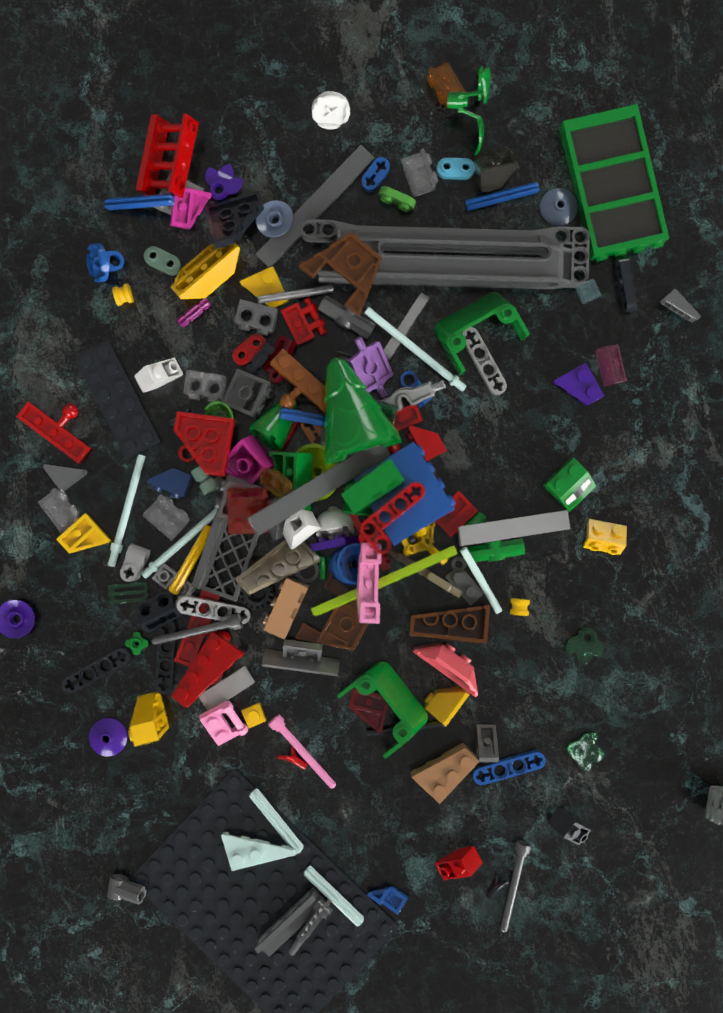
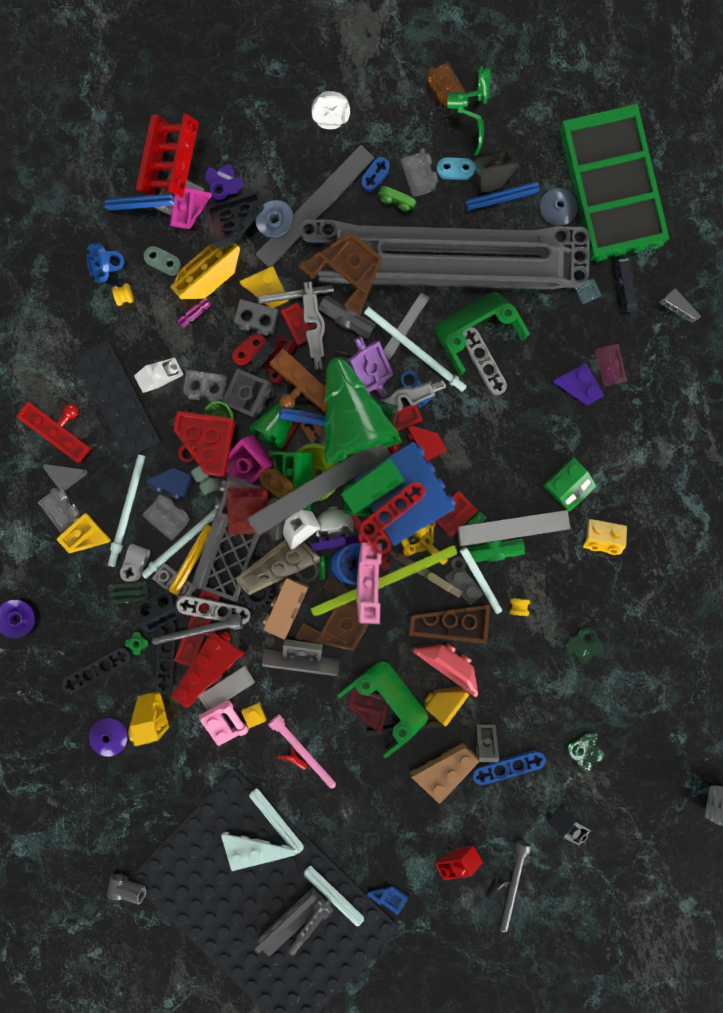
none -> light grey piece [303,282,325,370]

